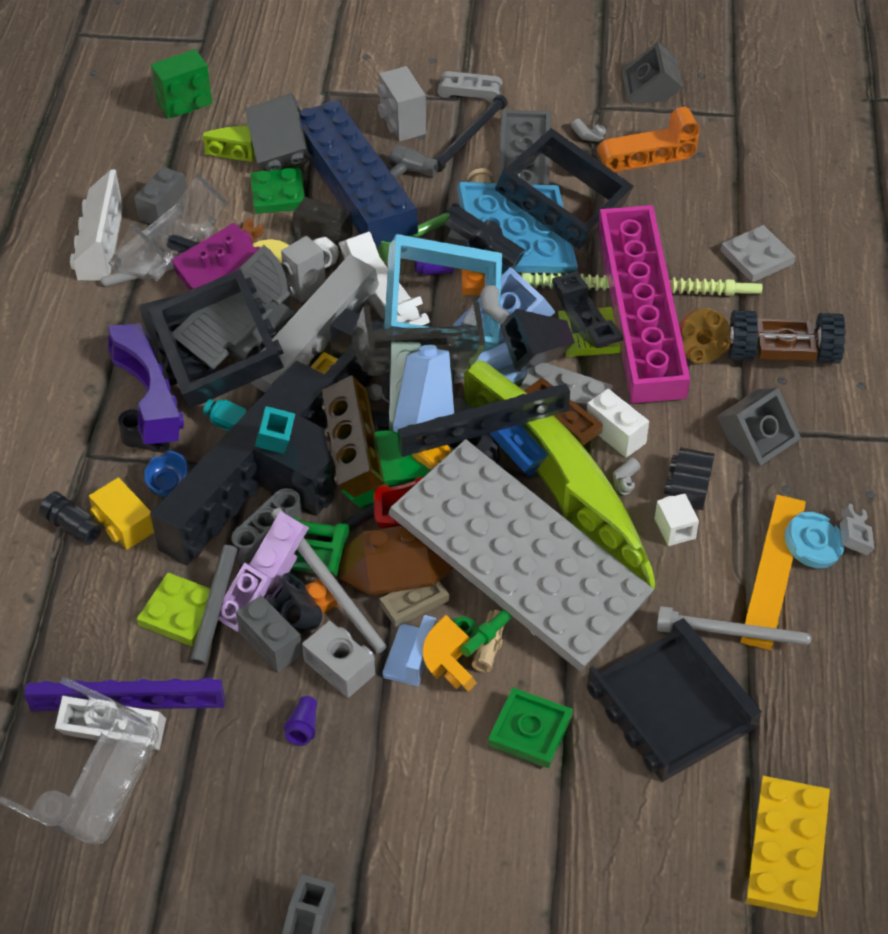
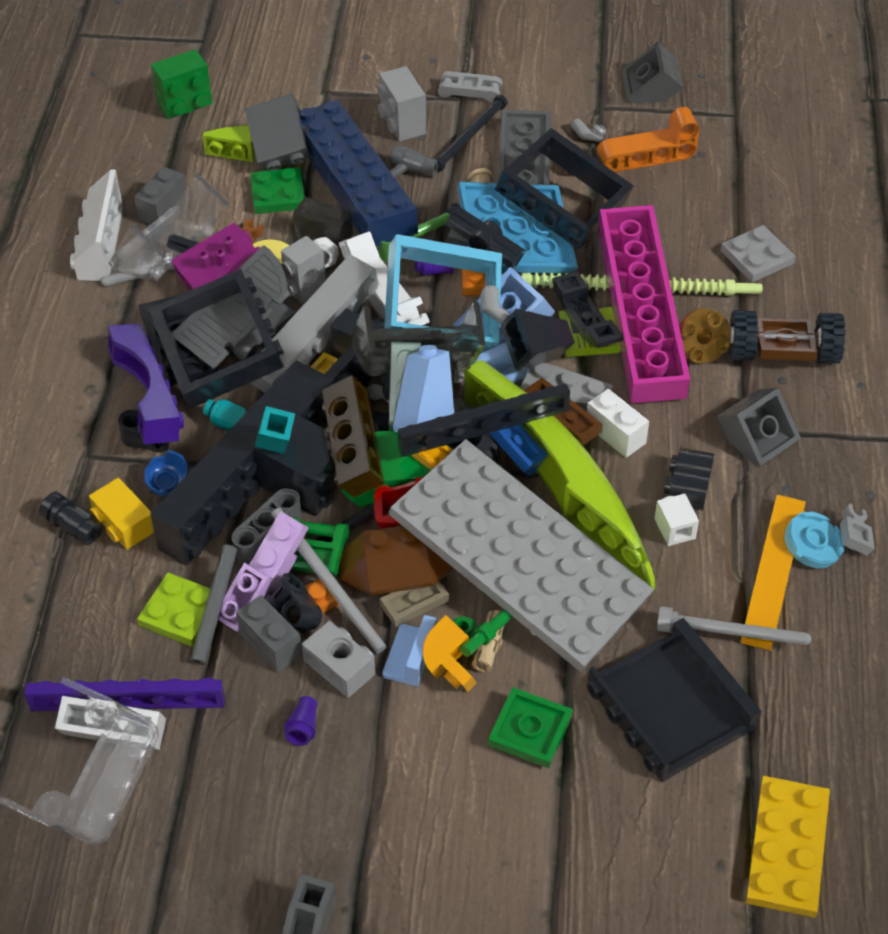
light grey arm [612,458,641,495] -> none

